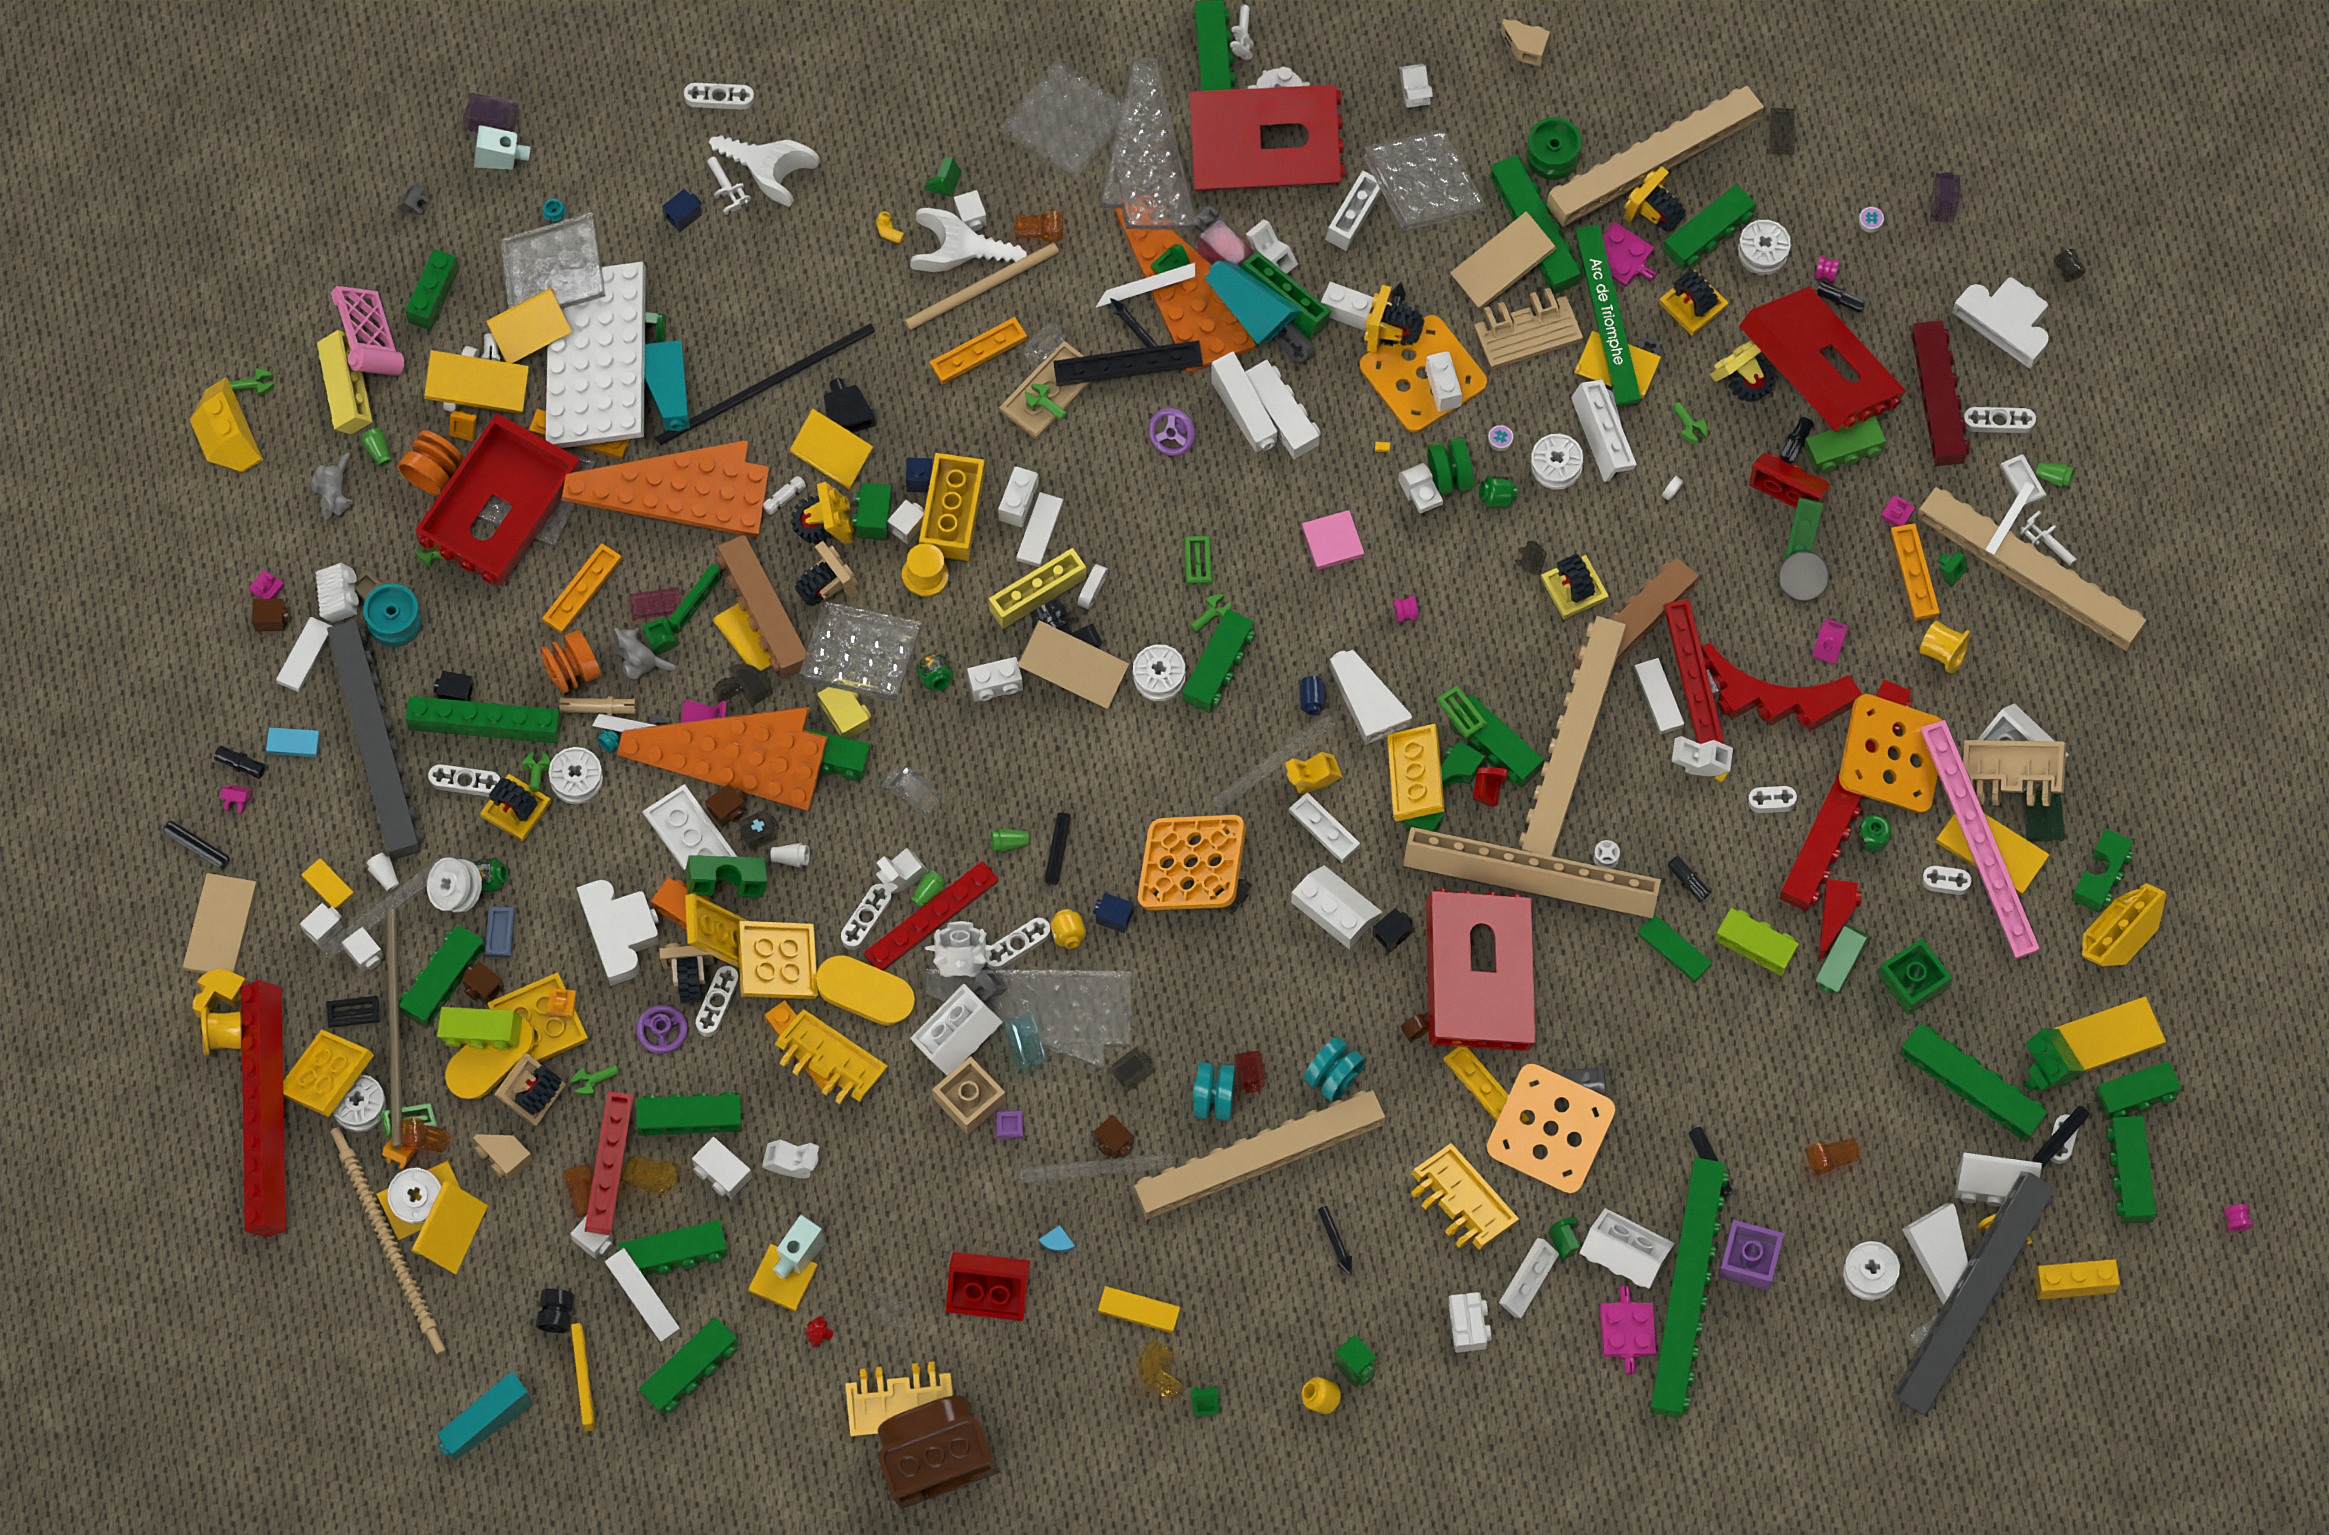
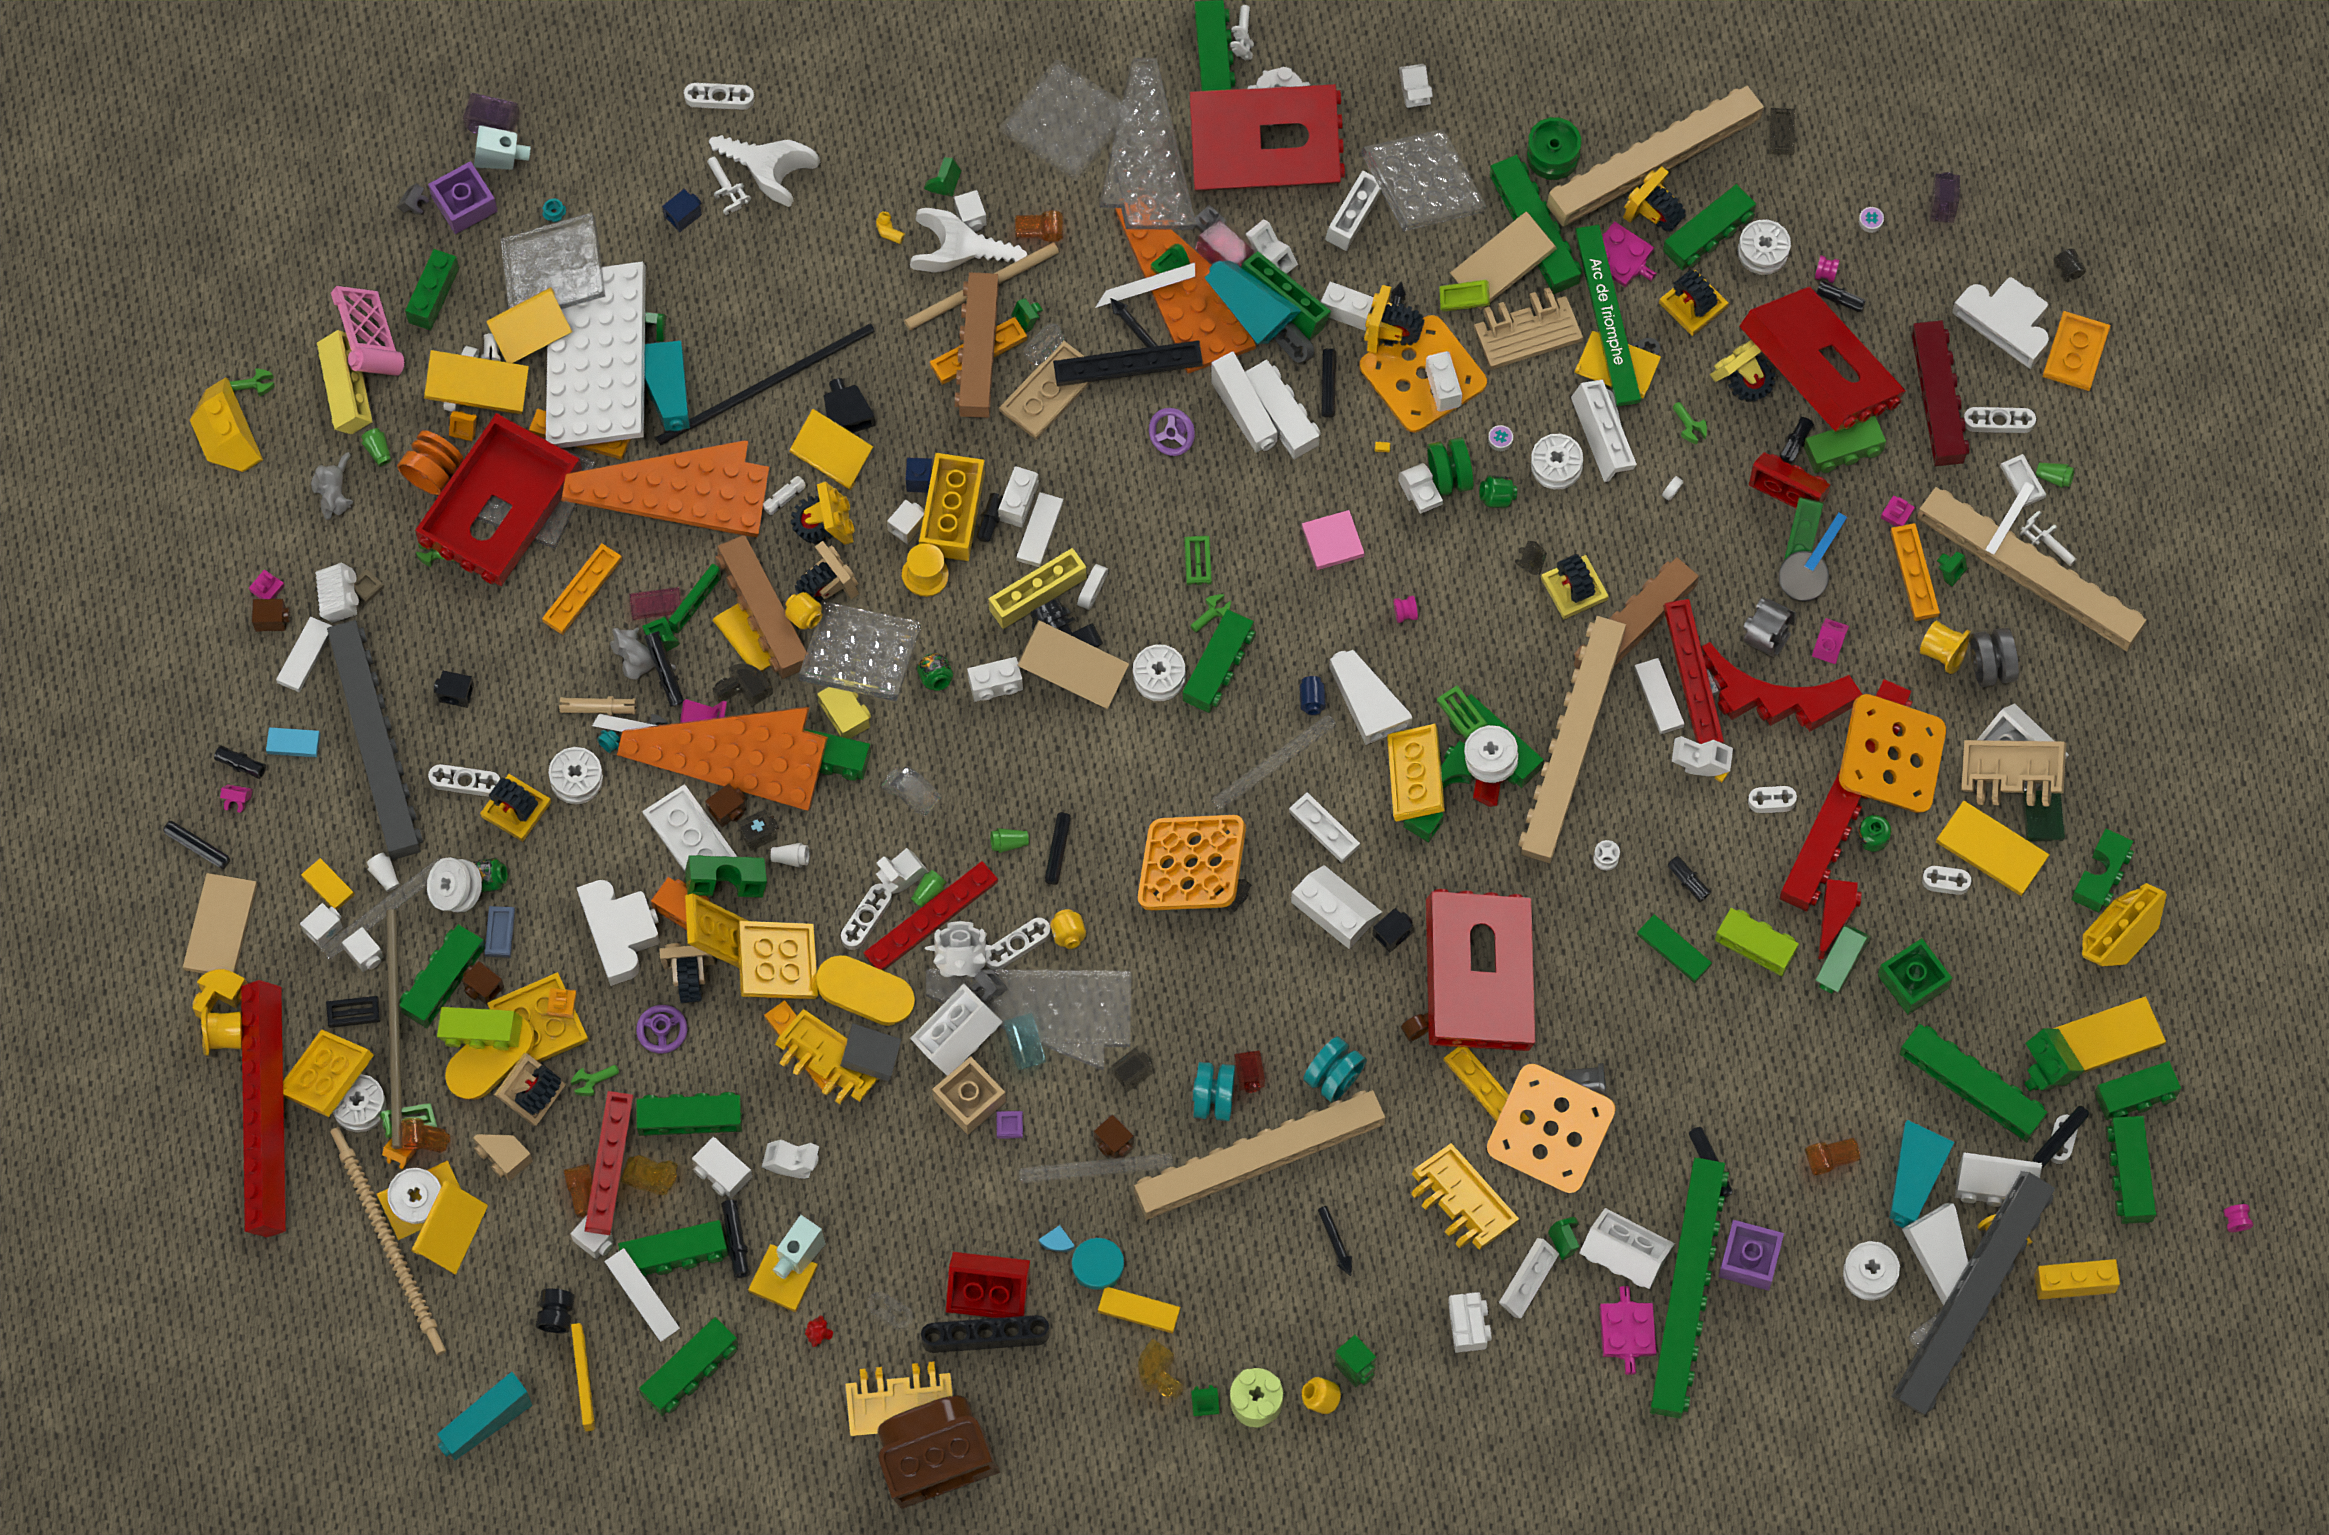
teal wheel [363,583,422,647] -> none
green brick [405,696,562,744] -> none
bright green bar [523,751,551,792] -> none
orange wheel [540,629,602,695] -> none
white beam [696,966,739,1037] -> none
green brick [852,483,892,540] -> none
bright green bar [1025,384,1066,420] -> none
dark blue brick [1093,893,1134,934] -> none
yellow brick [1285,752,1343,793] -> none
tan brick [1403,827,1661,918] -> none
tan slope [1501,19,1550,67] -> none
bright pink plate [1921,720,2040,960] -> none
none -> medium lavender brick [428,161,498,234]
none -> black pin [644,631,685,707]
none -> black pin [721,1199,750,1278]
none -> yellow head [785,592,823,630]
none -> dark grey tile [840,1023,901,1082]
none -> black beam [921,1315,1050,1353]
none -> medium nougat brick [955,272,999,418]
none -> black axle [976,493,1003,542]
none -> green tile [1011,298,1043,333]
none -> teal tile [1072,1238,1124,1290]
none -> yellowish green brick [1230,1368,1283,1427]
none -> black axle [1321,348,1336,418]
none -> lime tile [1439,280,1490,312]
none -> white wheel [1464,725,1518,783]
none -> flat silver brick [1743,597,1797,657]
none -> dark azure sticker [1805,513,1847,571]
none -> teal slope [1889,1120,1954,1228]
none -> flat silver wheel [1970,627,2019,687]
none -> light orange tile [2042,311,2111,391]

